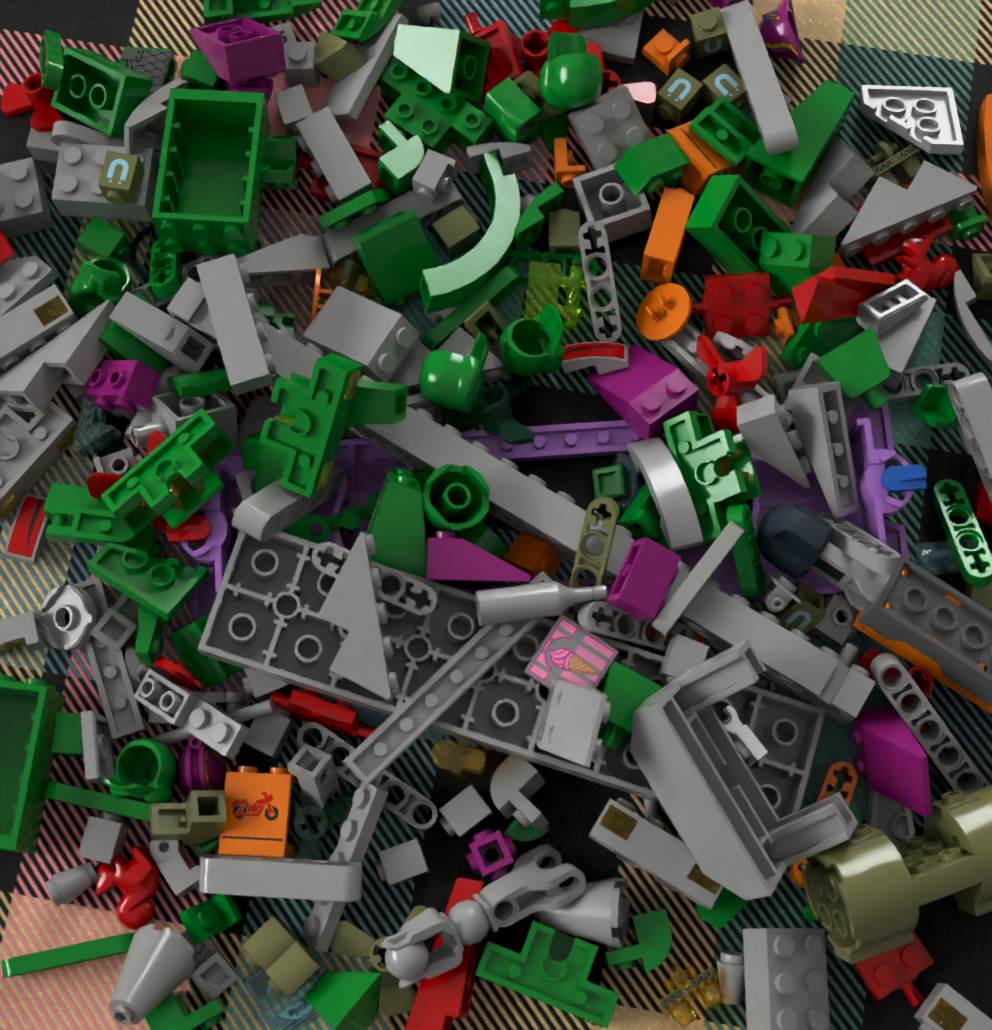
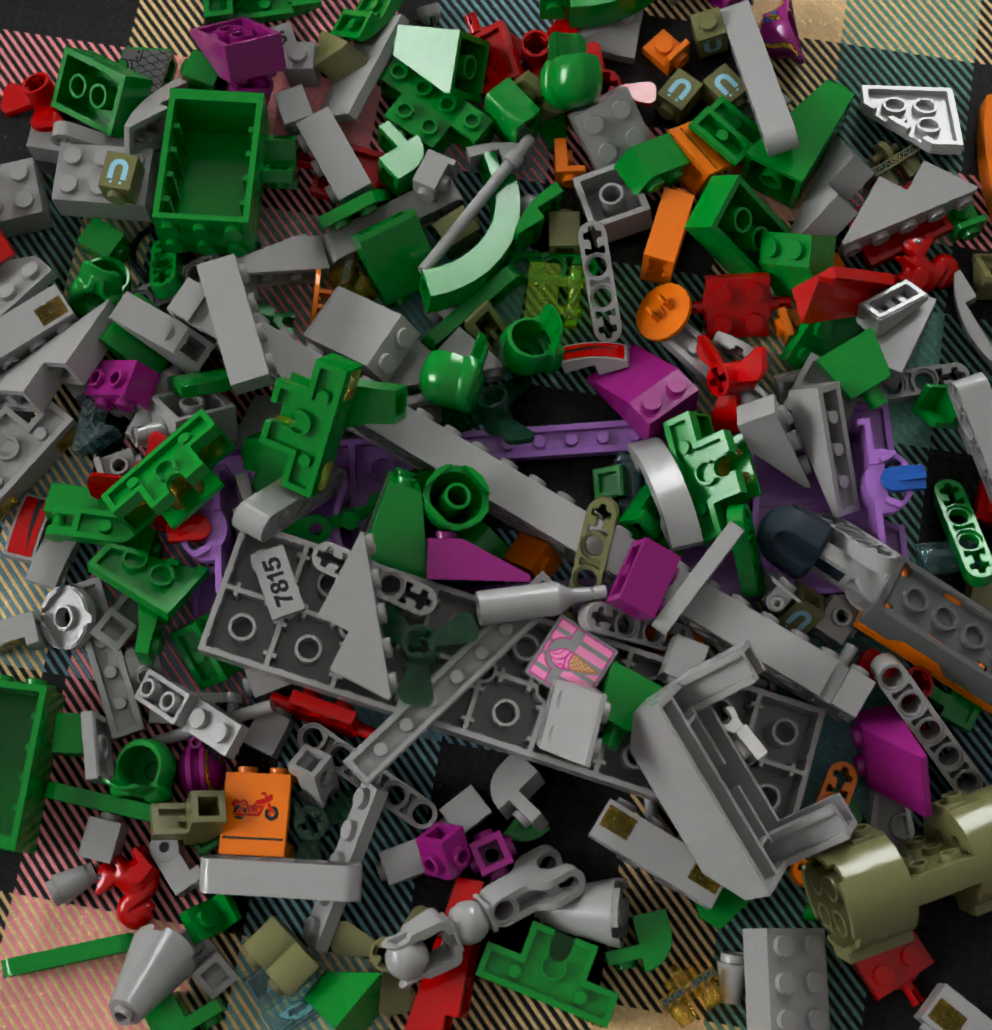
green beam [39,29,64,91] -> none
red piece [154,656,205,692] -> none
clear yellow hips [431,738,487,779] -> none
none -> light grey slope [25,537,81,589]
none -> light grey tile [250,544,306,621]
none -> clear green piece [382,602,480,707]
none -> magenta brick [416,822,473,880]
none -> light grey bar [417,134,535,274]
none -> green plate [927,685,982,733]

